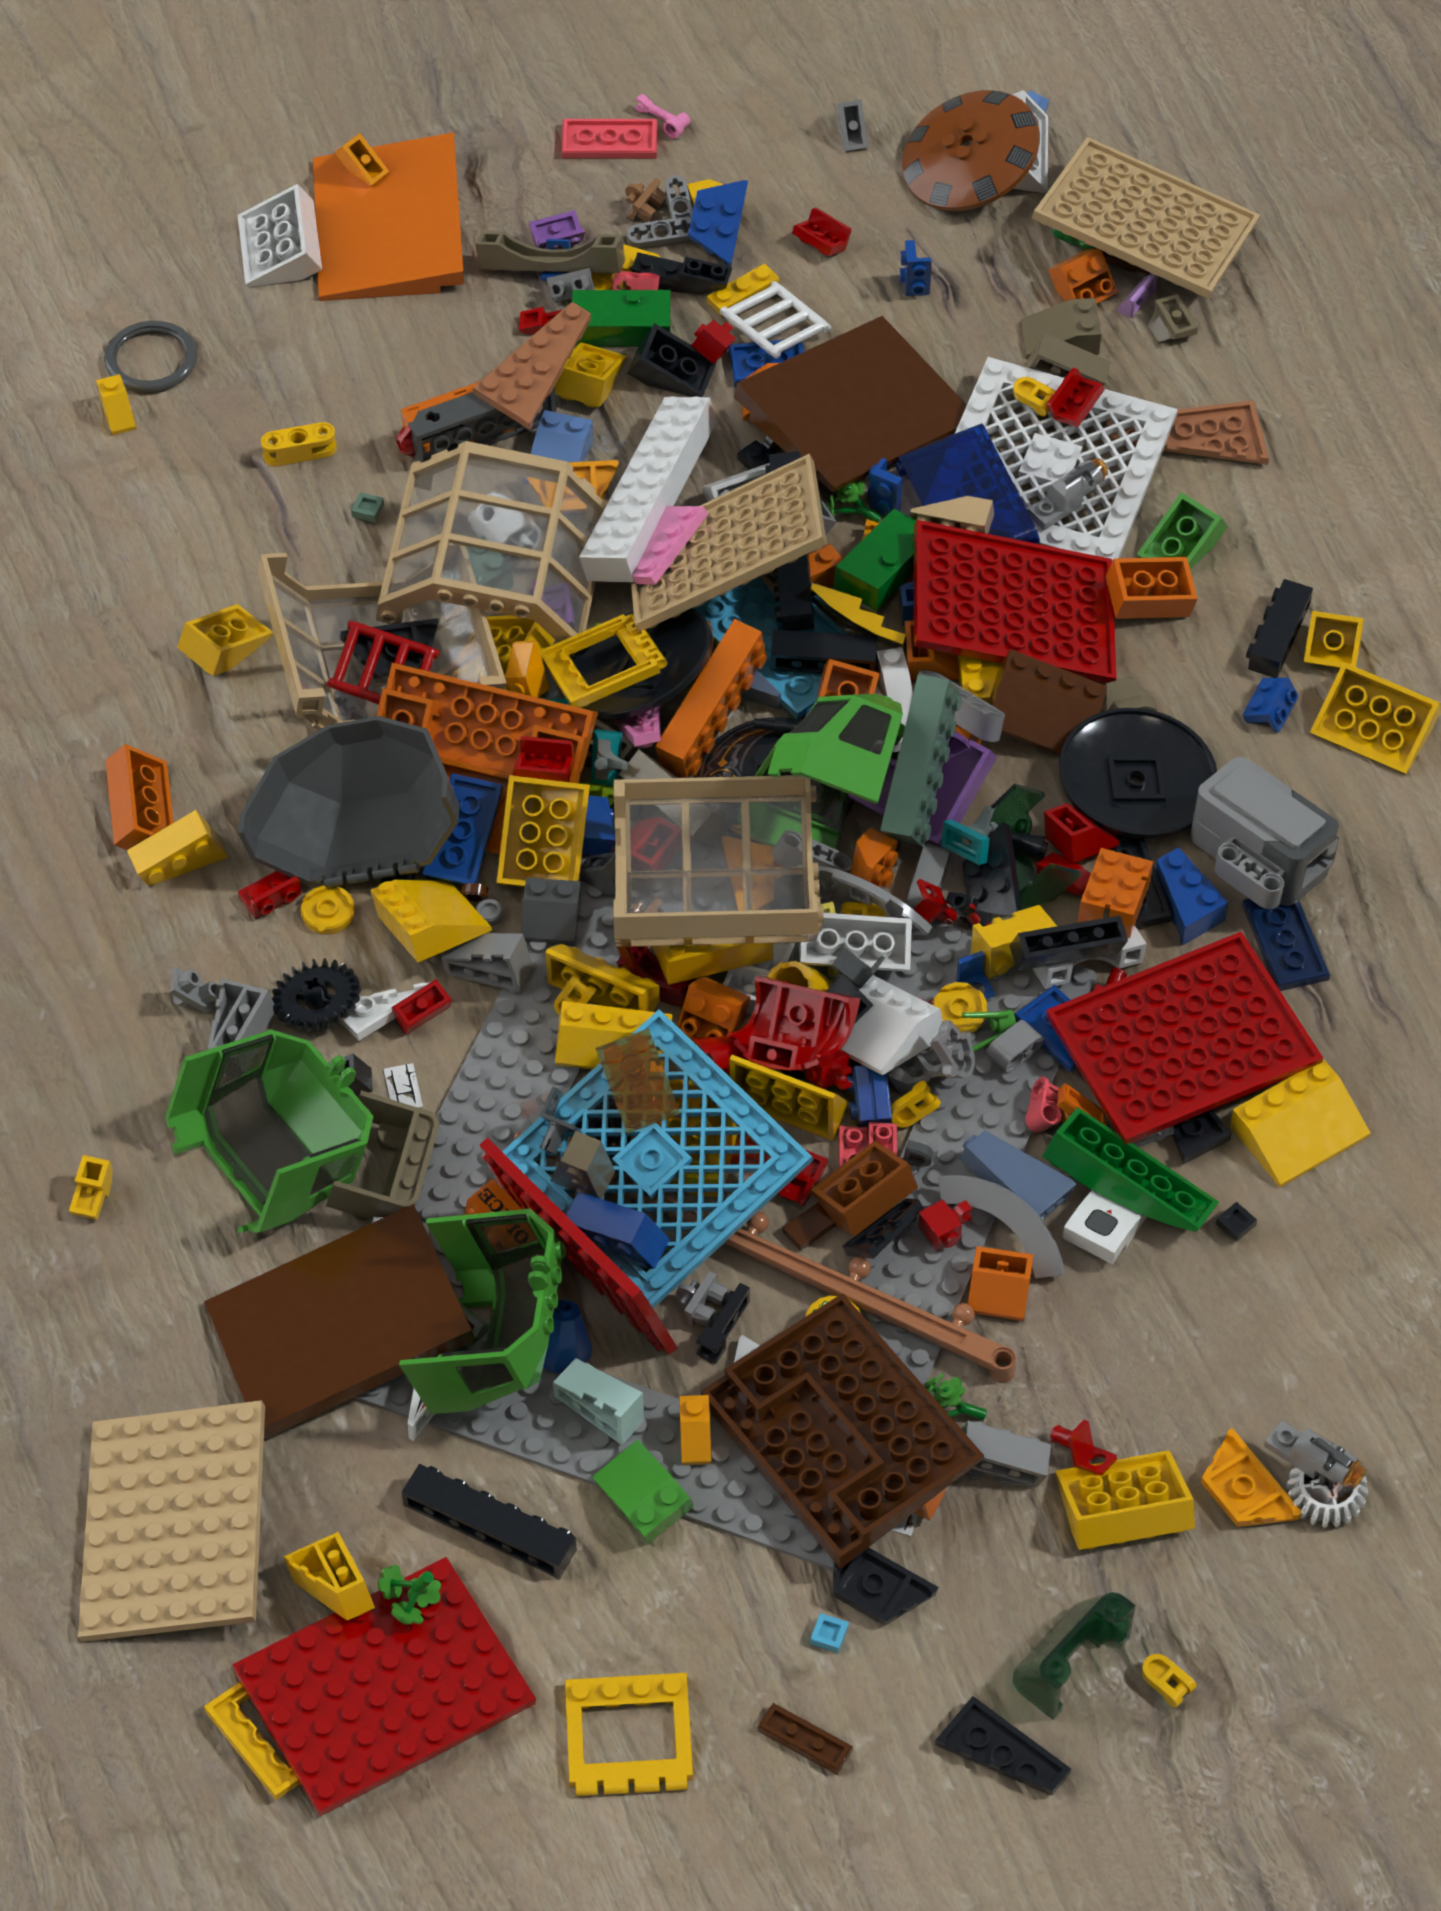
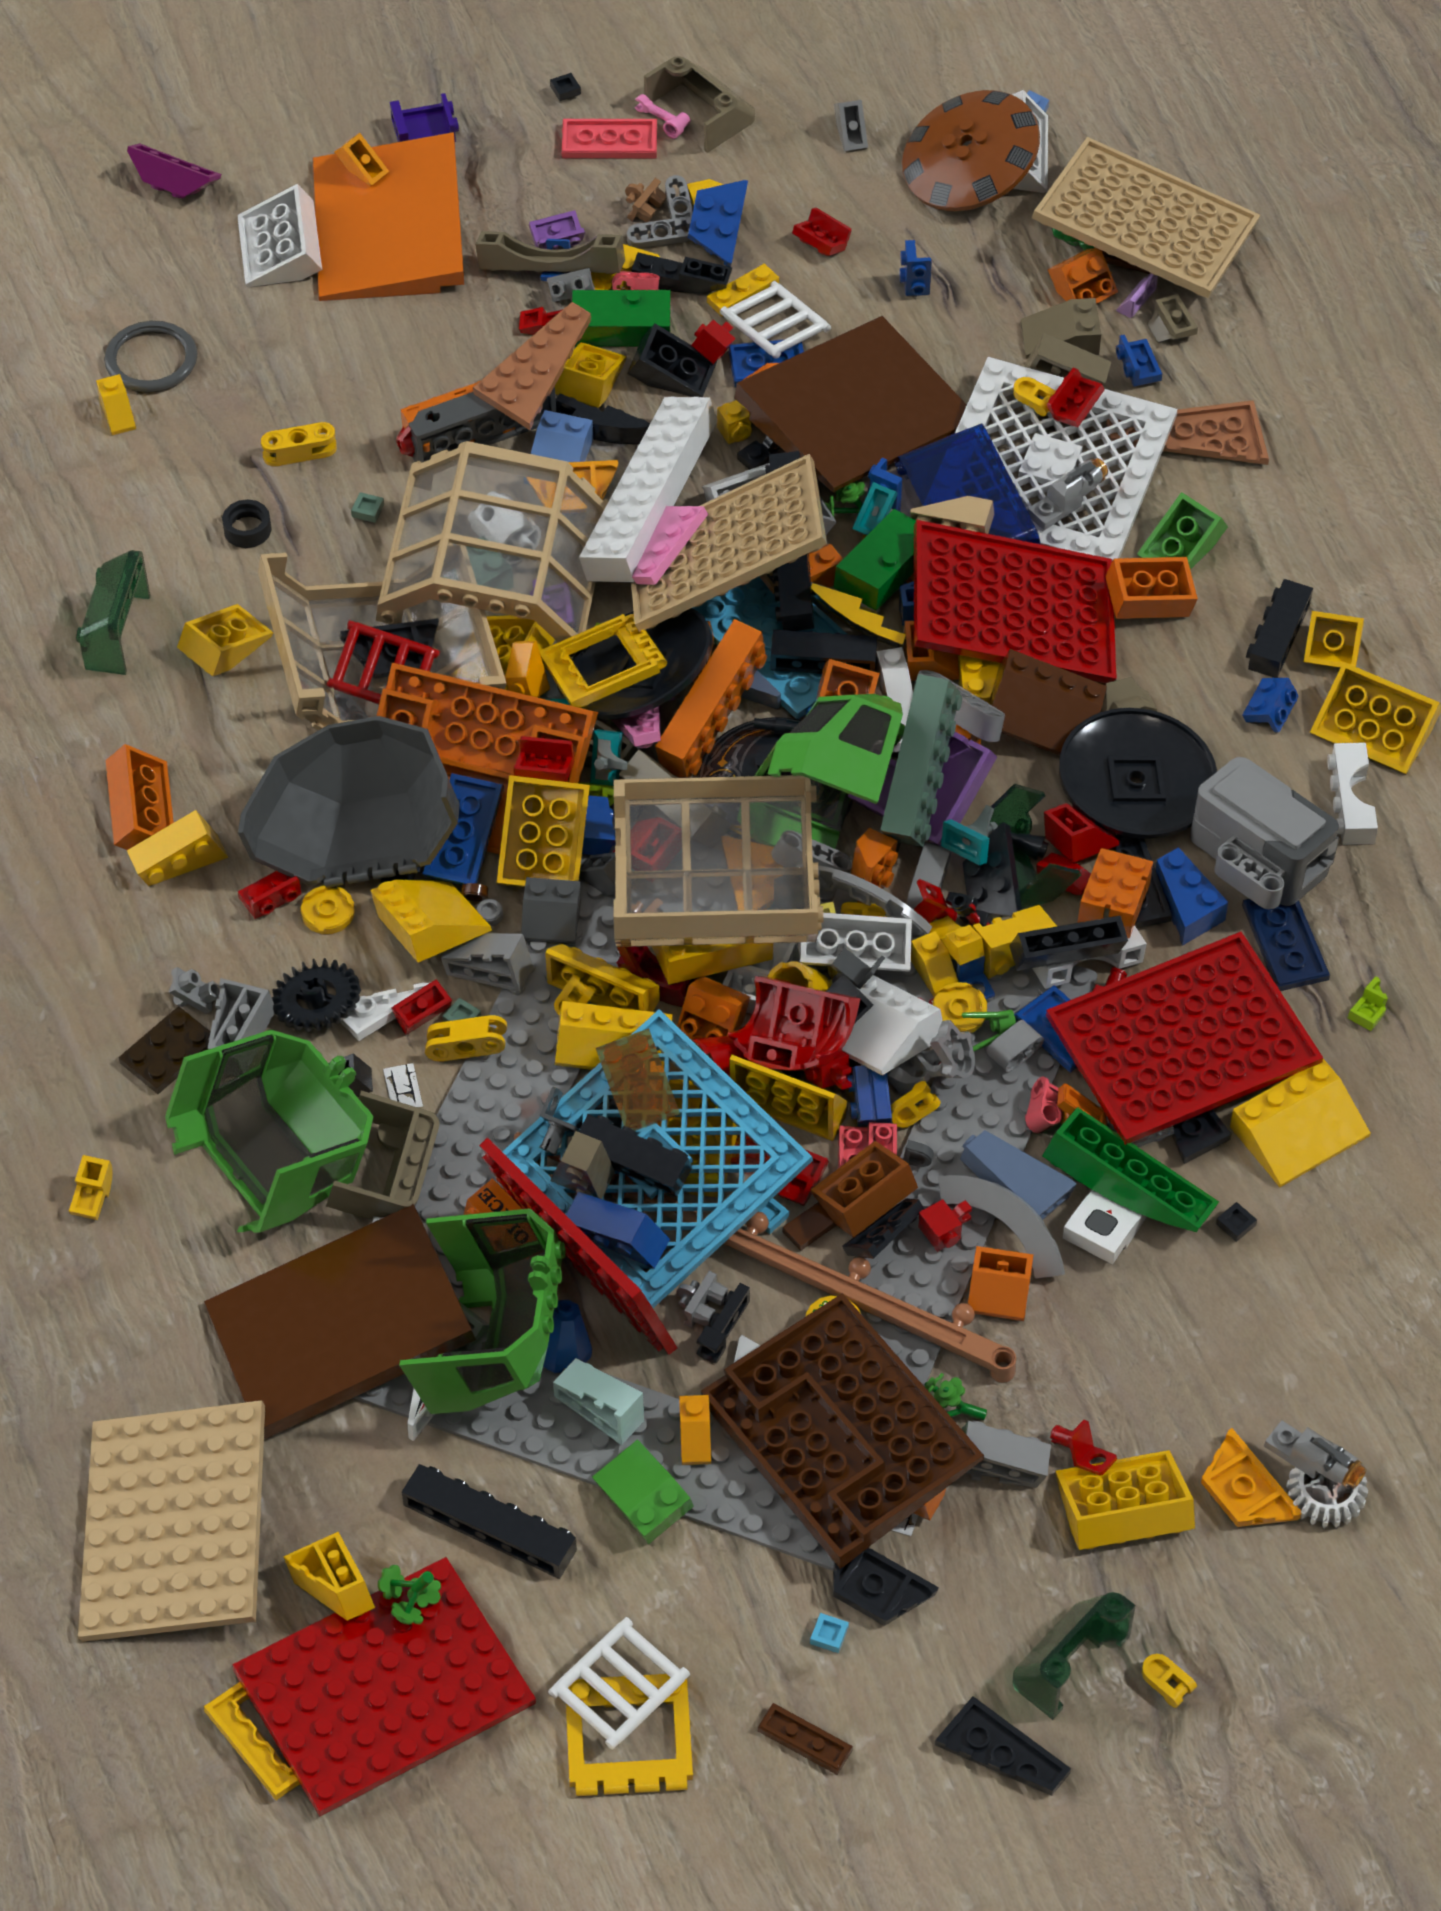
none -> clear green windscreen [76,550,151,675]
none -> dark brown plate [118,1006,211,1094]
none -> magenta wedge [127,143,222,199]
none -> black tyre [222,499,272,548]
none -> dark purple panel [390,93,459,142]
none -> yellow piece [425,1015,507,1062]
none -> sand green tile [442,998,481,1022]
none -> white bar [548,1617,690,1750]
none -> black plate [550,73,581,101]
none -> black slope [556,393,650,445]
none -> black brick [579,1114,692,1197]
none -> dark tan windscreen [644,56,755,153]
none -> yellow brick [717,400,752,444]
none -> medium azure tile [759,1198,789,1234]
none -> teal piece [852,482,898,536]
none -> yellow slope [911,931,958,997]
none -> yellow slope [929,916,985,965]
none -> blue bracket [1115,334,1162,387]
none -> white arch [1327,743,1378,845]
none -> lime slope [1347,976,1388,1031]

